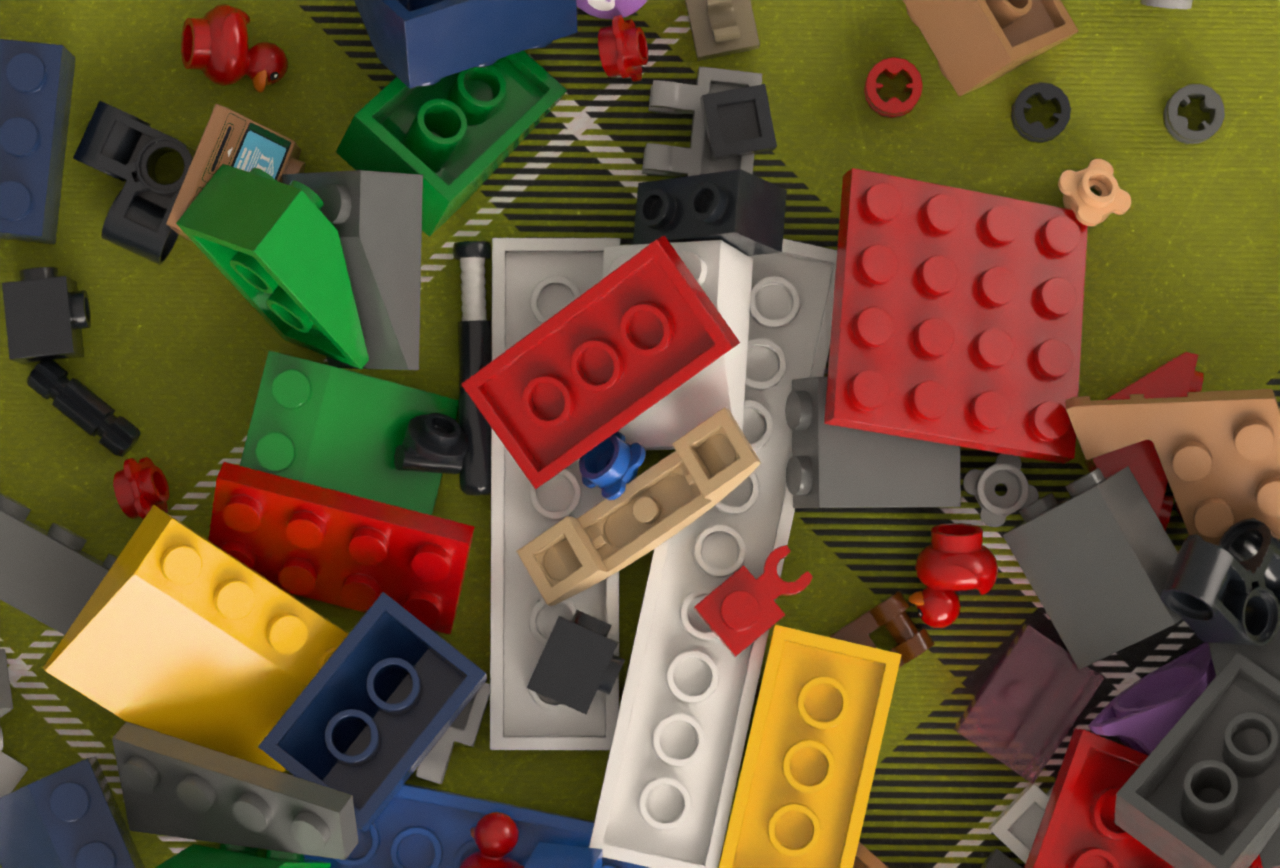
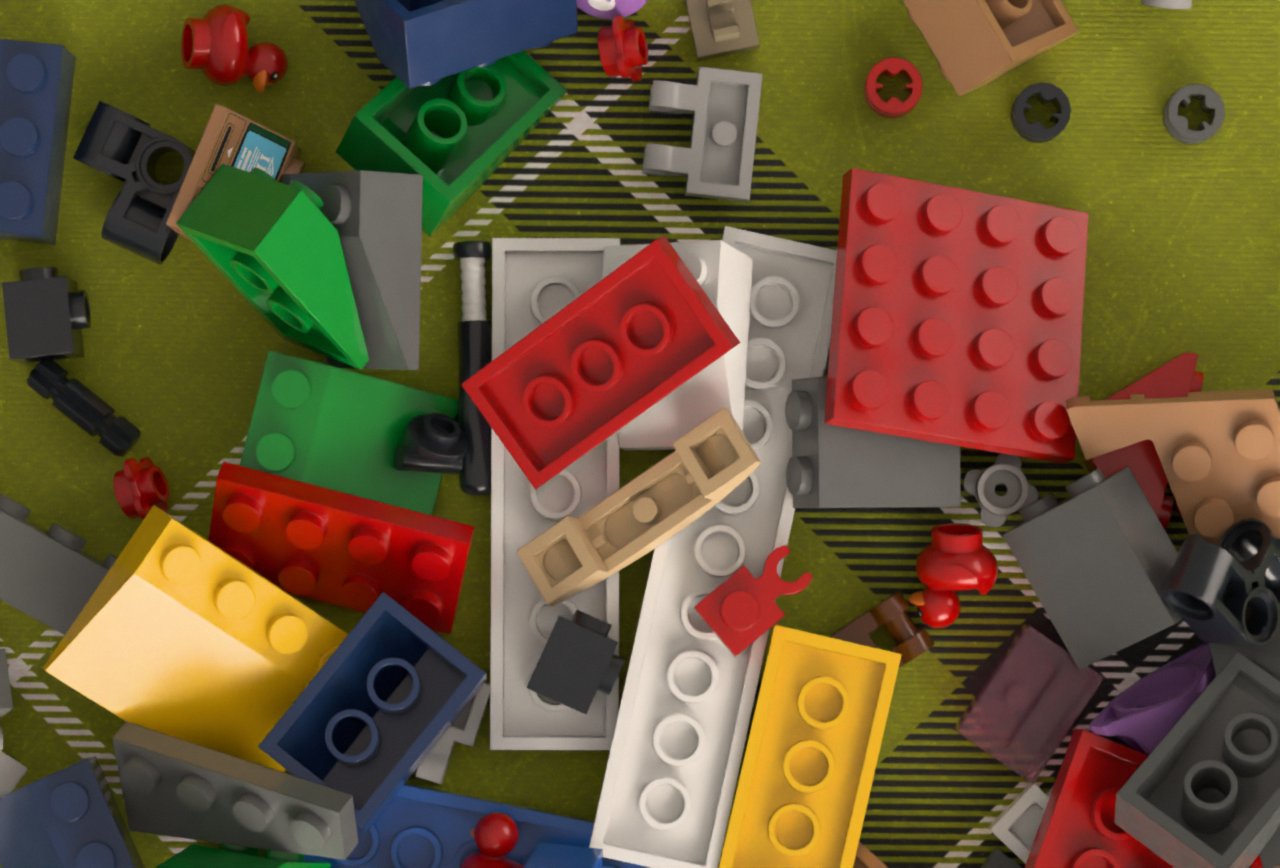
blue plate [579,431,646,500] -> none
black brick [633,169,787,256] -> none
black plate [700,84,777,161] -> none
light nougat plate [1058,159,1131,226] -> none

